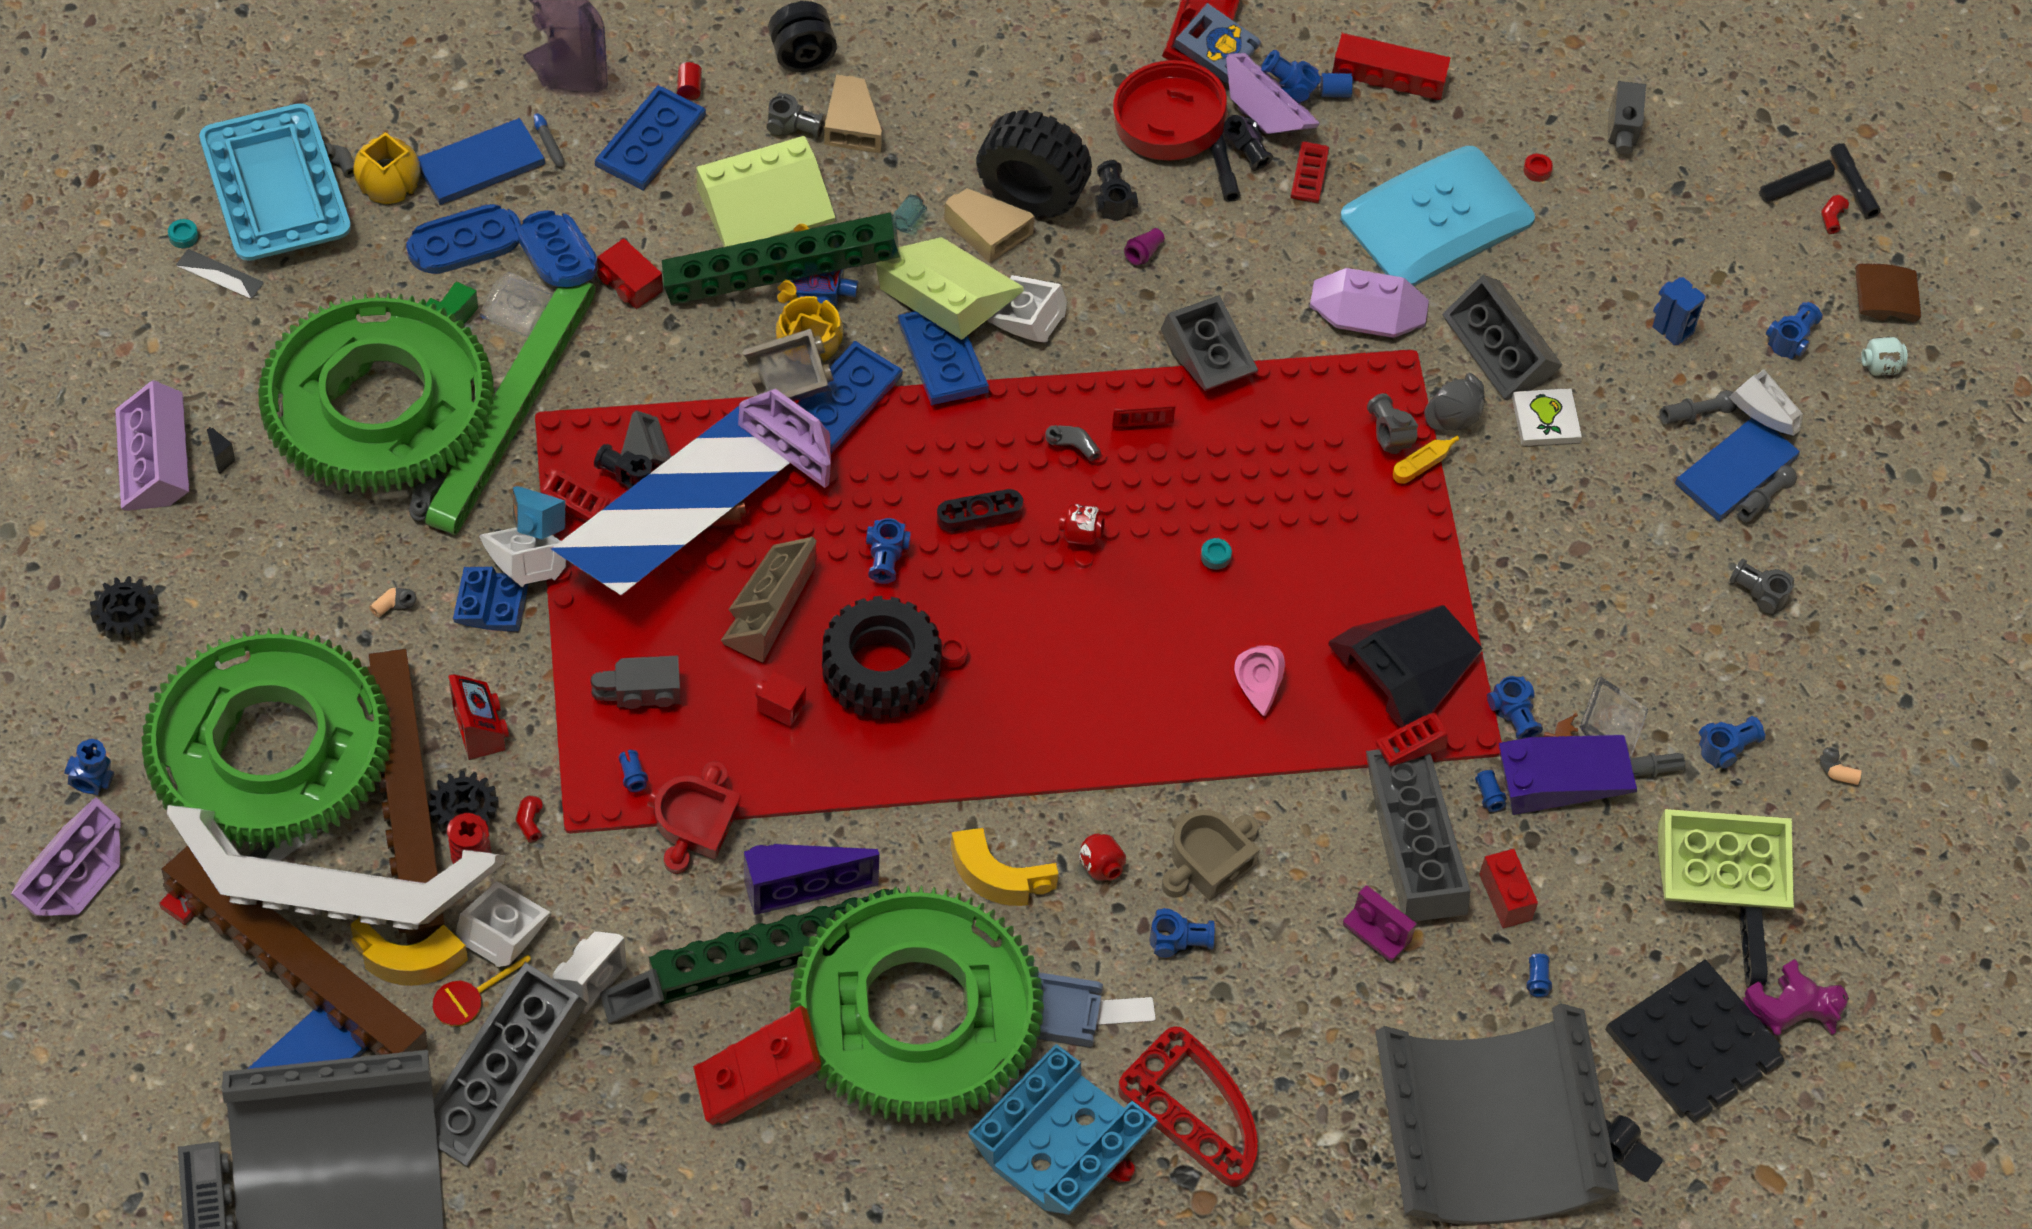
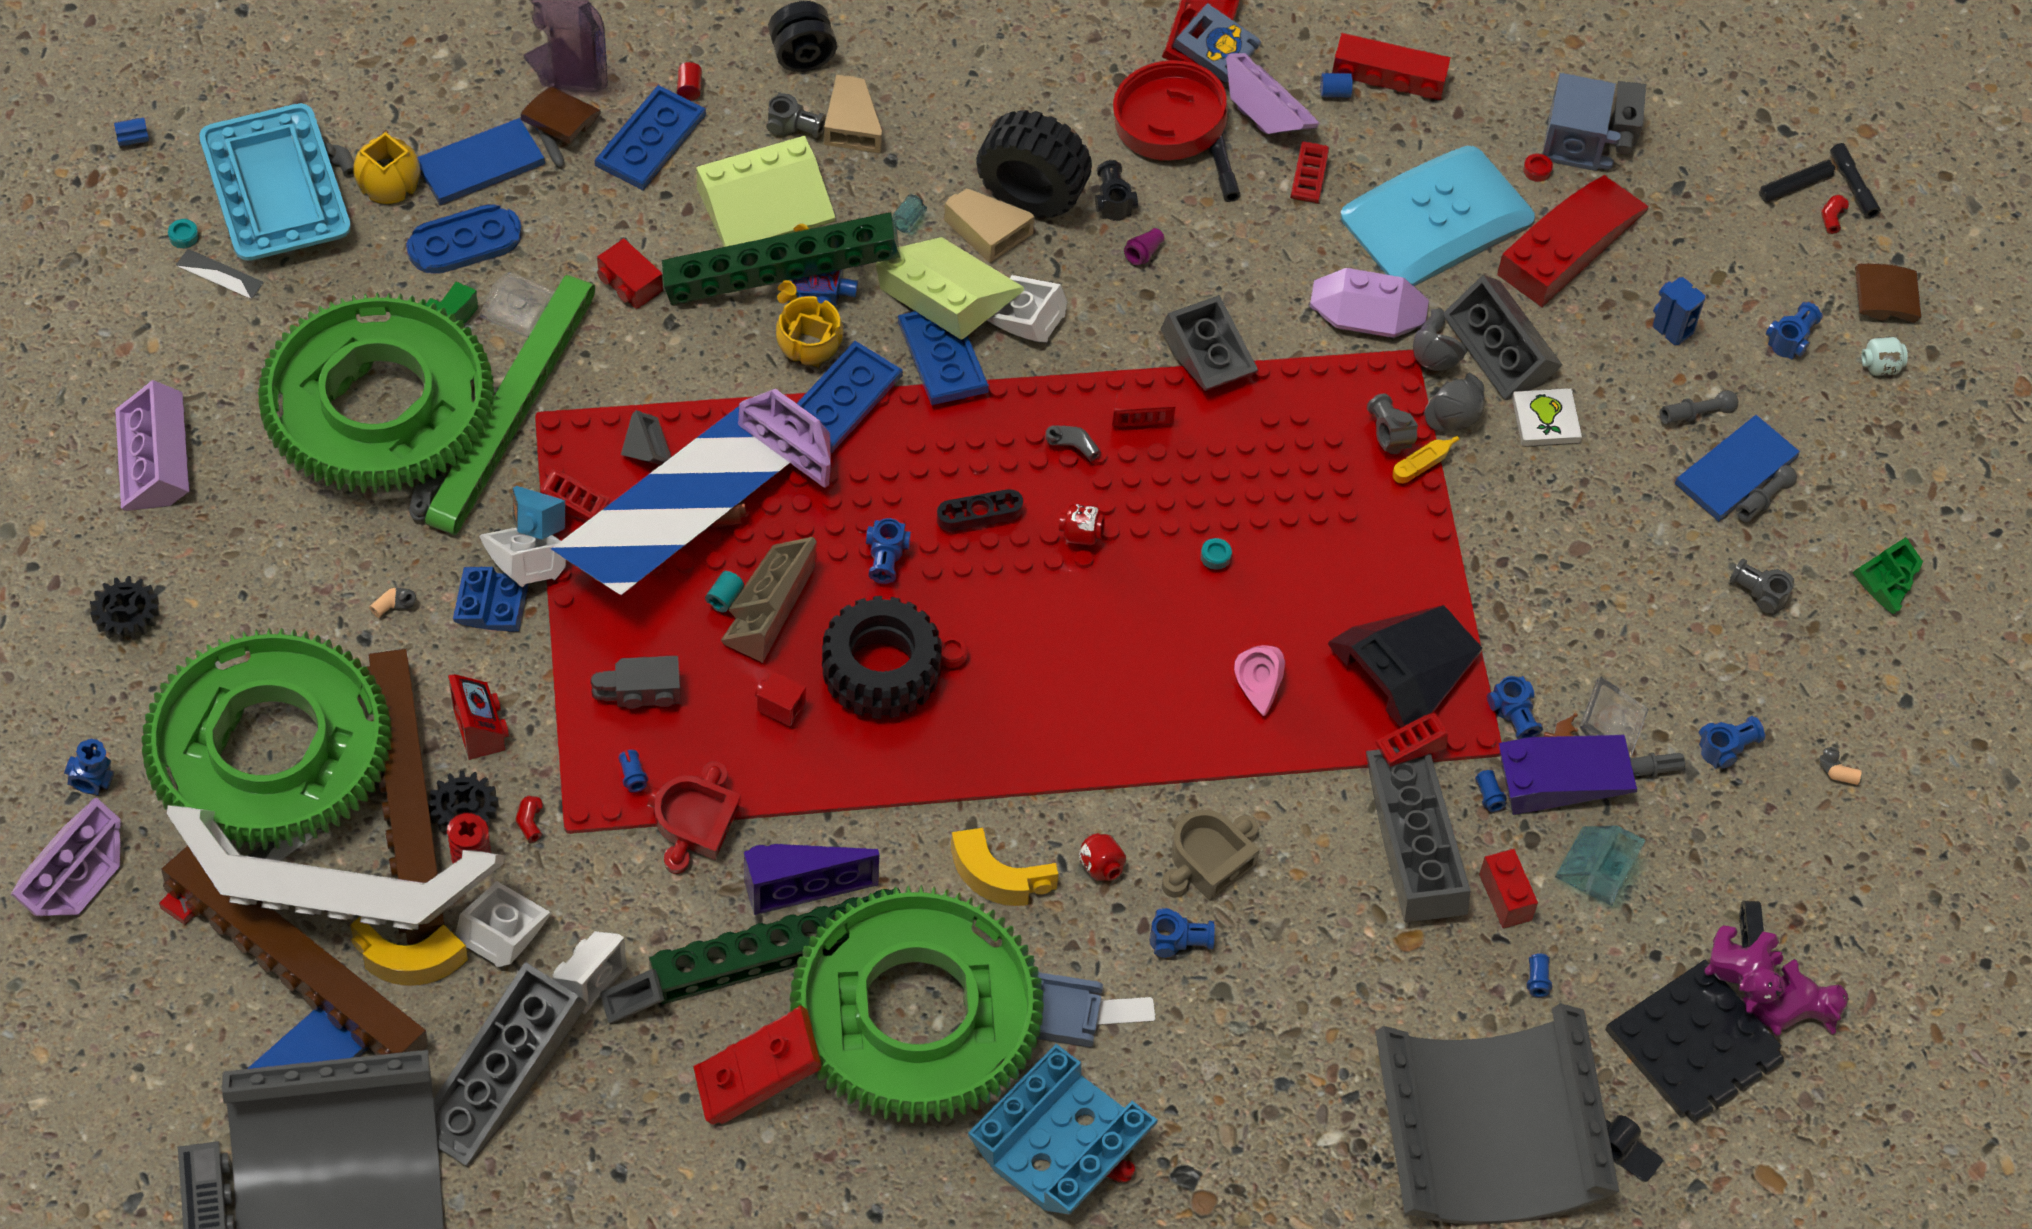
black slope [207,427,235,474] -> none
red piece [432,955,531,1027] -> none
blue tile [517,210,597,287] -> none
black connector [594,444,652,490] -> none
window [742,329,834,401] -> none
red beam [1118,1026,1258,1187] -> none
black connector [1224,115,1274,171] -> none
blue connector [1261,50,1321,104] -> none
magenta bracket [1343,885,1417,962] -> none
yellowish green slope [1658,809,1794,910] -> none
white slope [1729,369,1803,436] -> none
none -> blue piece [114,117,149,147]
none -> reddish brown slope [521,87,601,144]
none -> teal piece [705,571,744,612]
none -> dark grey piece [1413,309,1467,371]
none -> red slope [1497,175,1649,307]
none -> sand blue container [1542,73,1621,171]
none -> clear light blue slope [1555,825,1646,906]
none -> magenta animal [1705,925,1785,1014]
none -> green slope [1852,537,1923,614]

